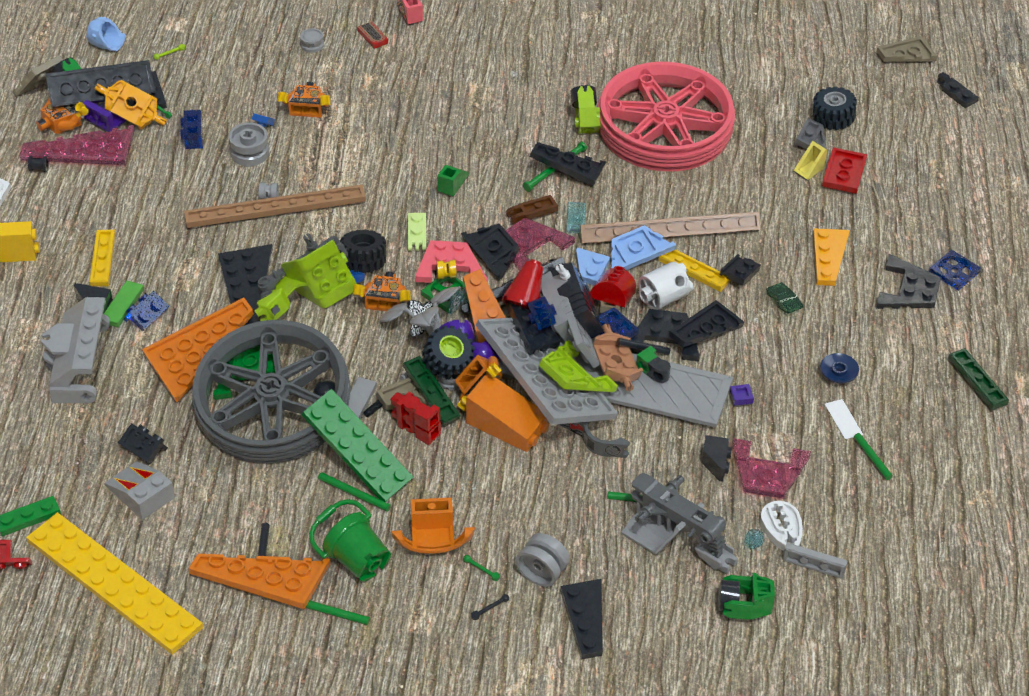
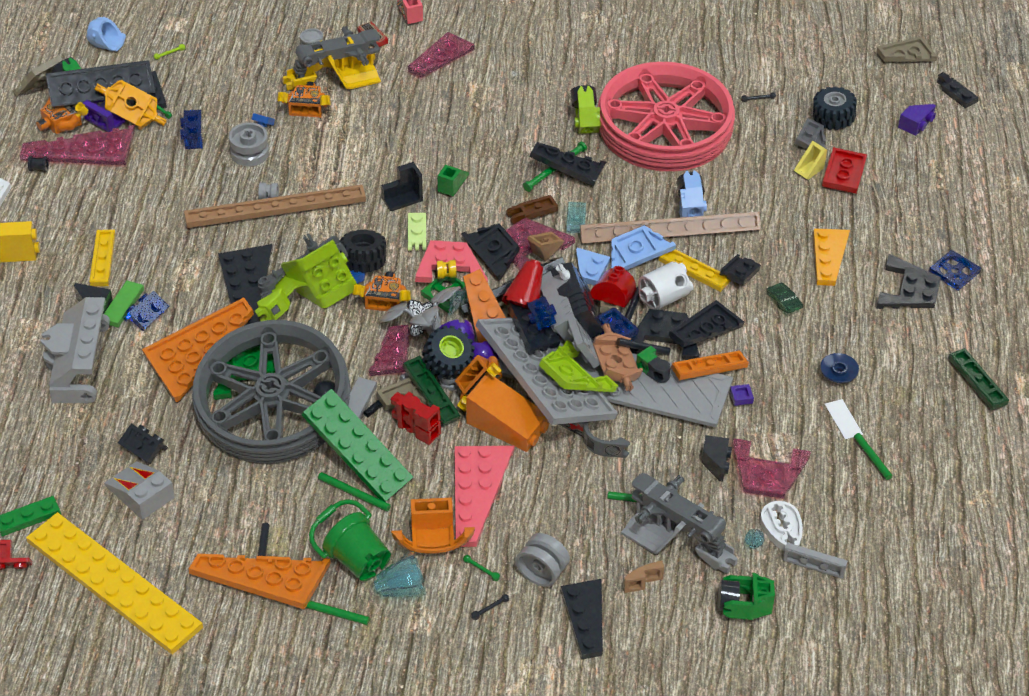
none -> piece [282,26,381,90]
none -> clear pink wing [368,325,410,376]
none -> clear light blue cone [374,552,427,597]
none -> black panel [381,162,423,211]
none -> clear pink wing [408,32,475,78]
none -> coral wing [455,446,515,547]
none -> medium nougat slope [527,232,564,262]
none -> black bar [620,286,640,330]
none -> medium nougat slope [623,561,664,593]
none -> orange plate [671,350,749,380]
none -> light blue piece [676,170,707,217]
none -> black hinge [741,92,776,102]
none -> dark purple slope [898,104,936,136]

